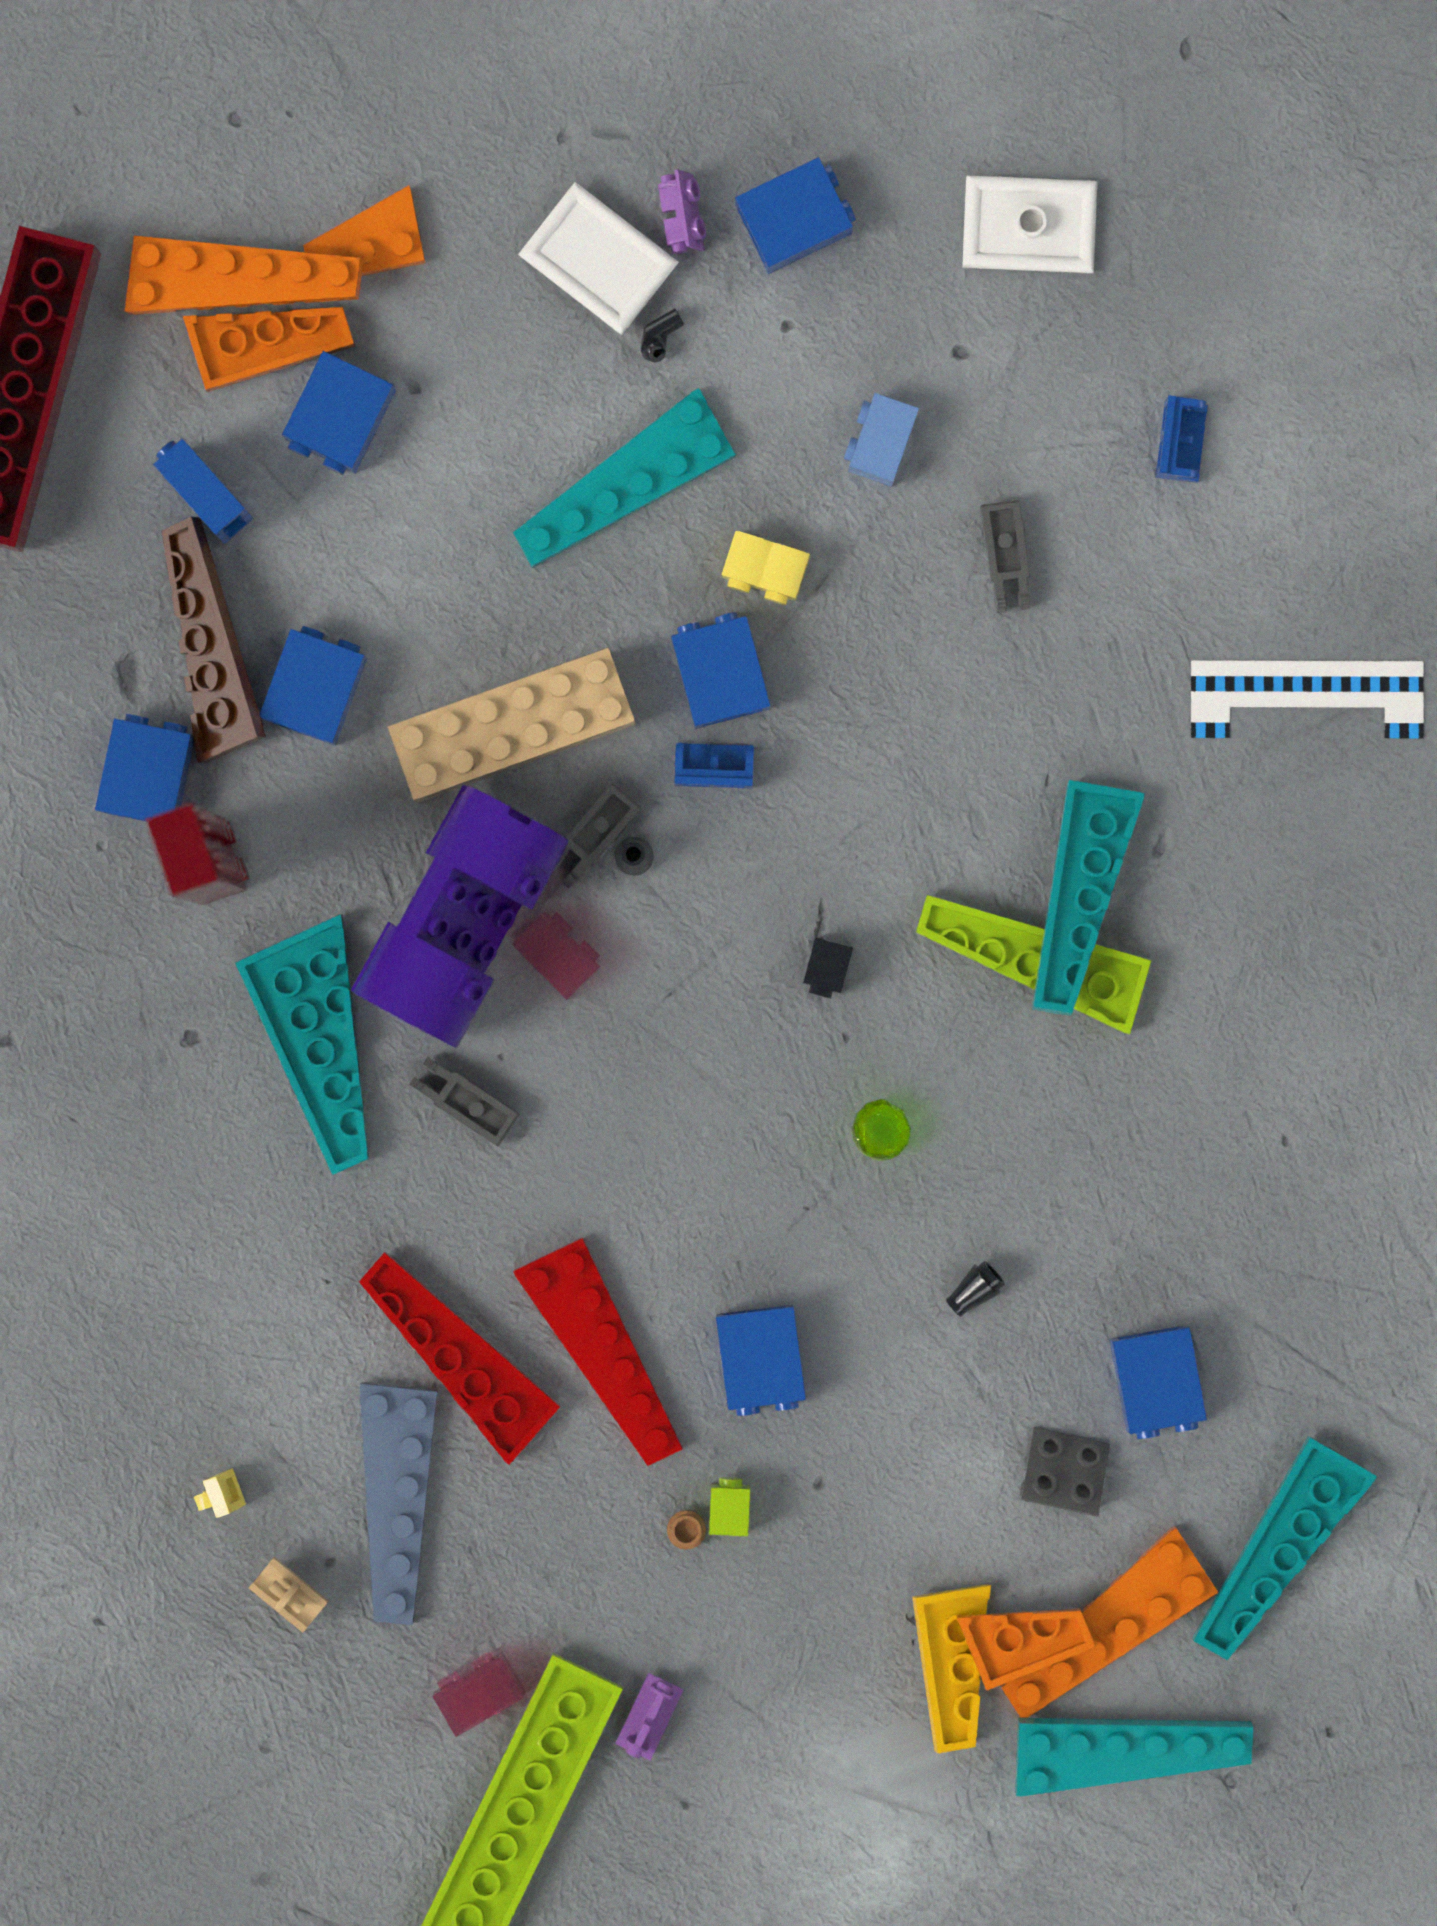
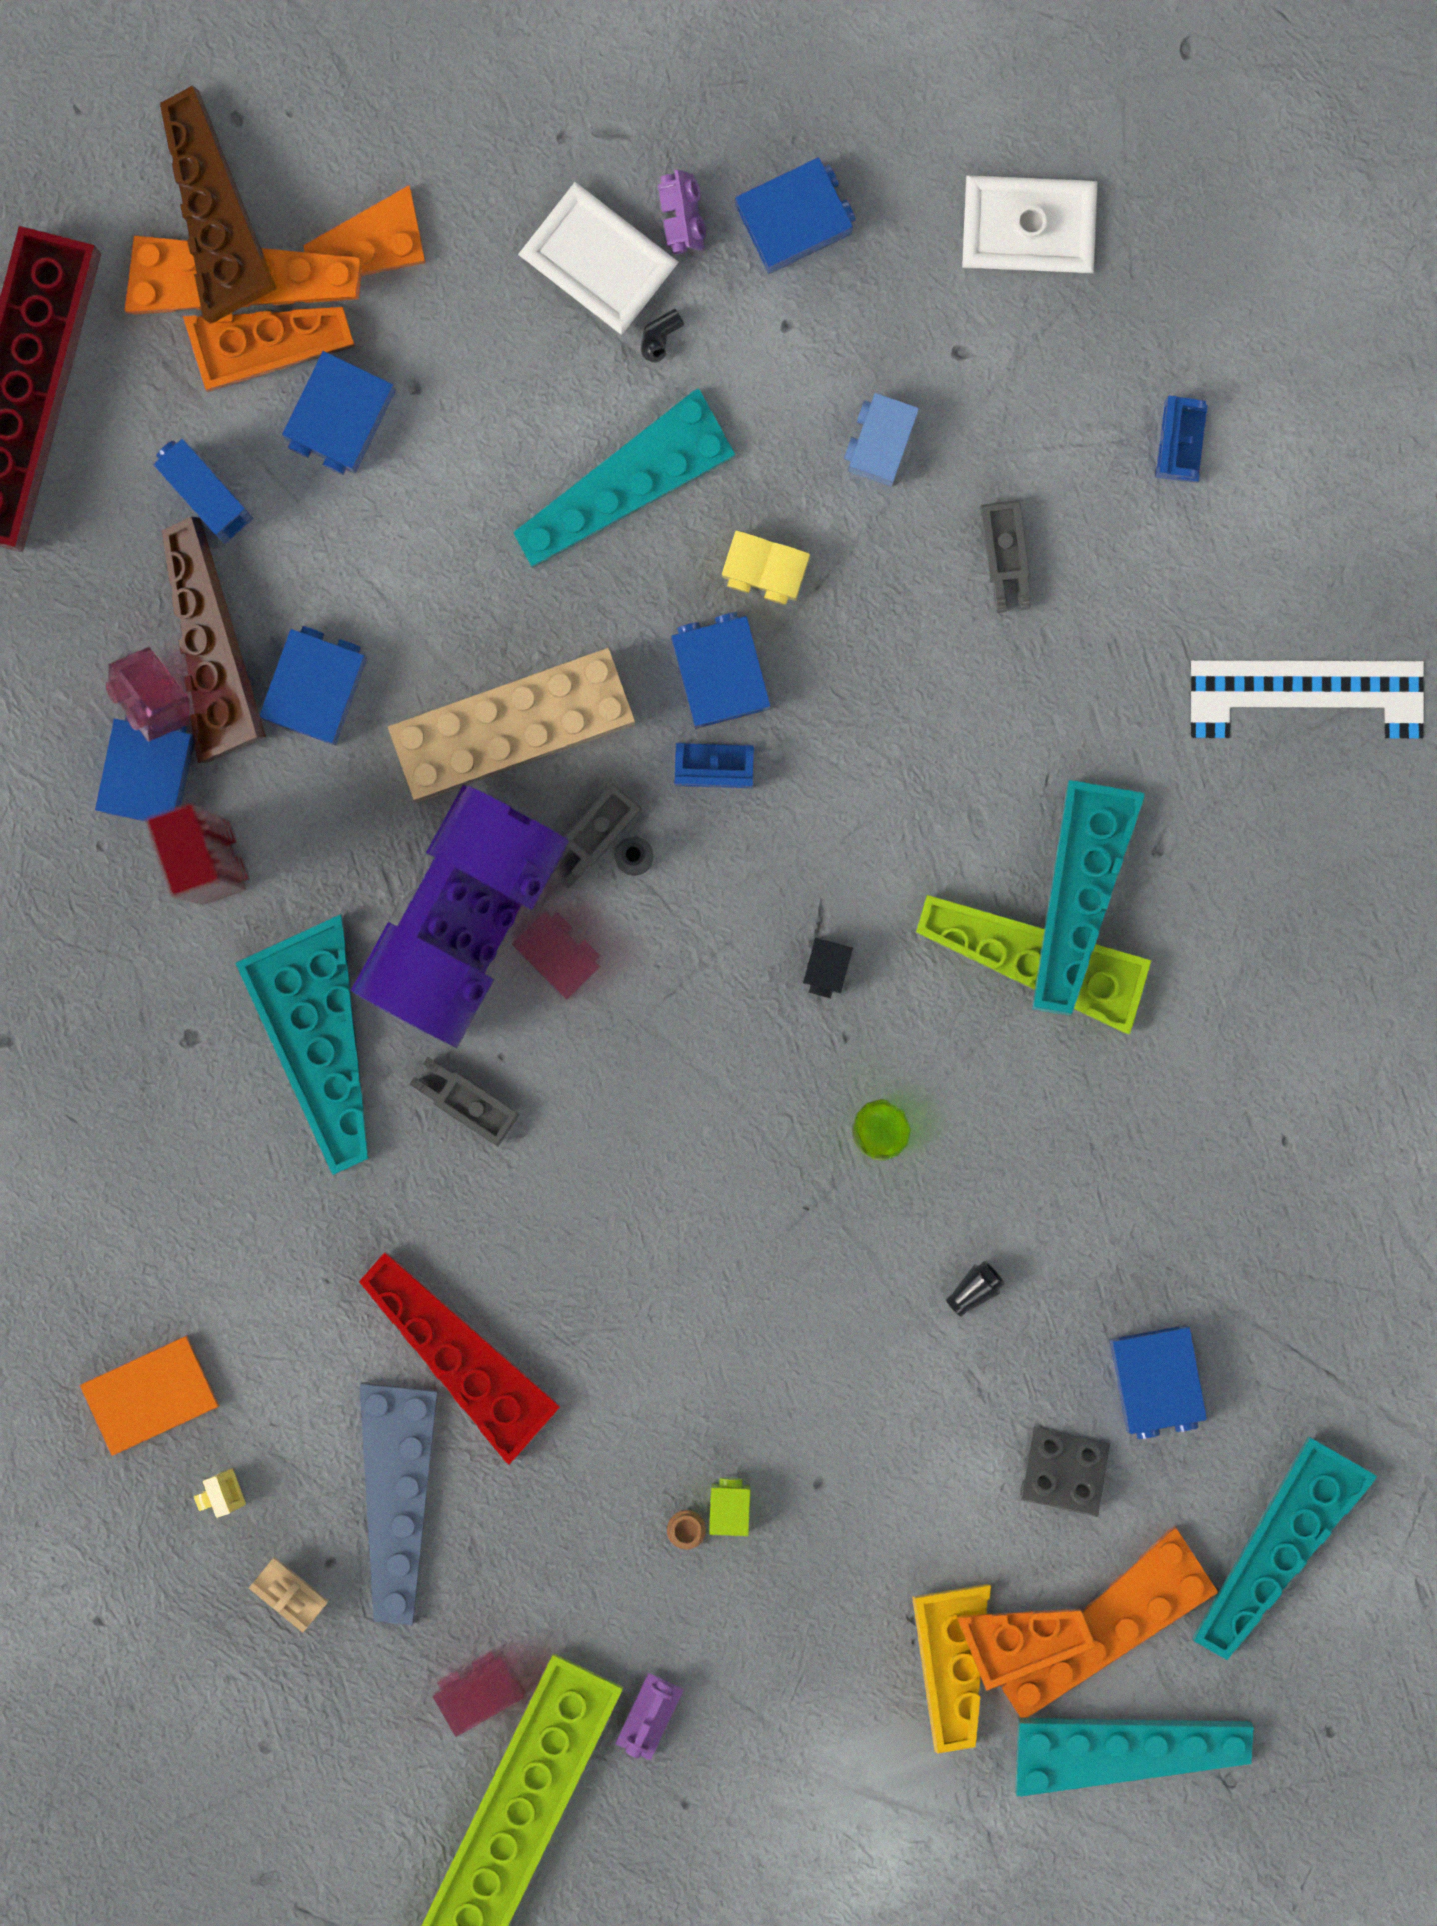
red wing [513,1237,683,1466] -> none
blue brick [716,1304,806,1416] -> none
none -> orange tile [79,1335,220,1456]
none -> clear pink brick [106,647,190,742]
none -> reddish brown wing [160,85,277,324]

